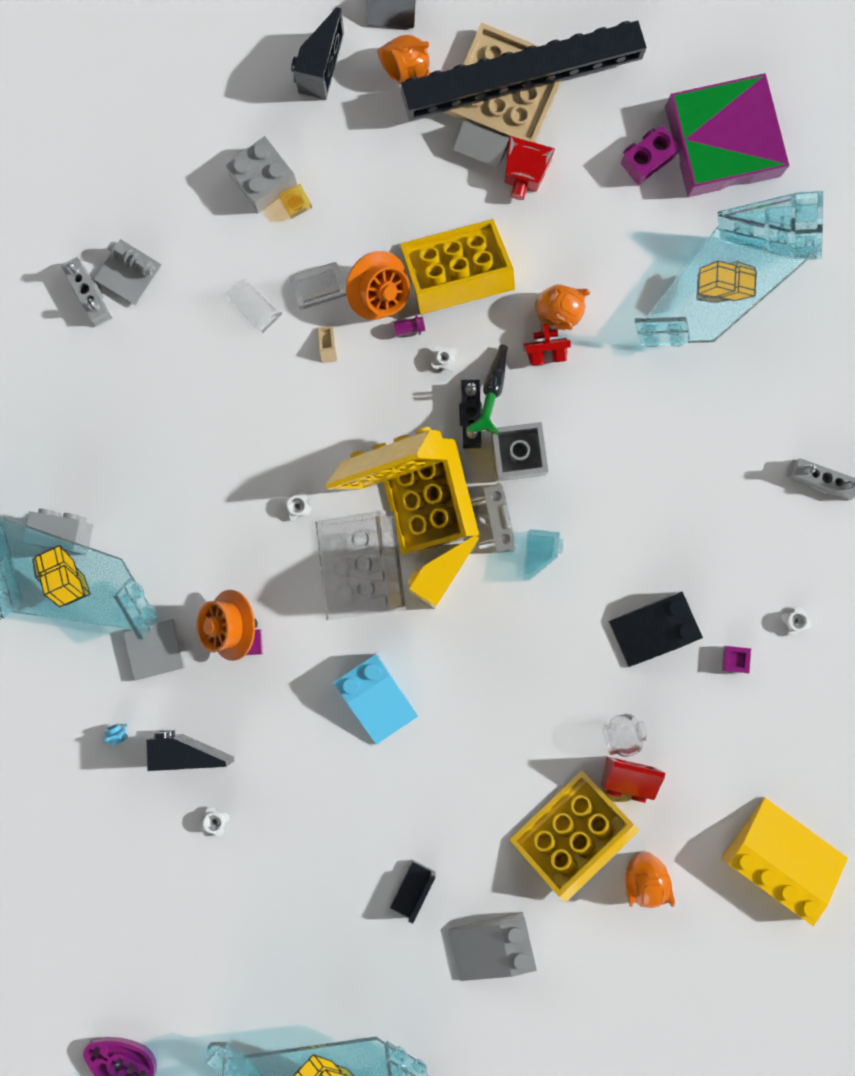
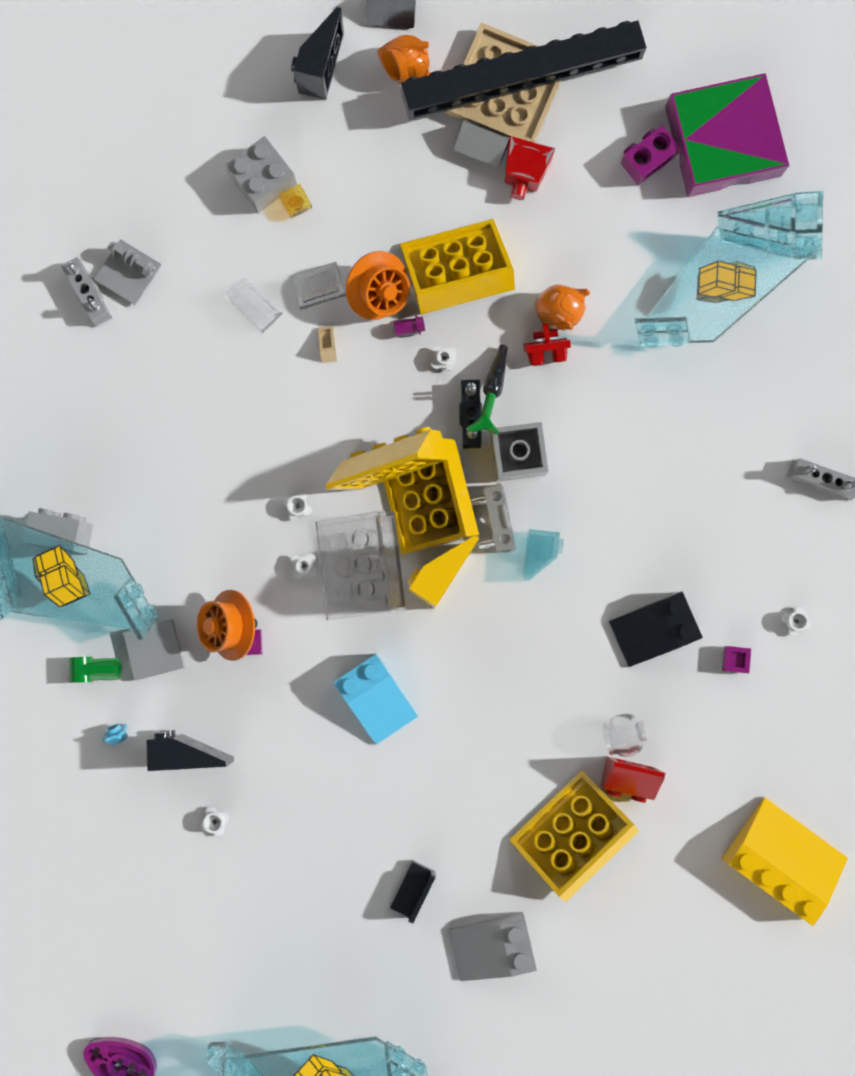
orange helmet [625,851,675,908] -> none
none -> green piece [69,657,122,683]
none -> white plate [291,553,317,579]

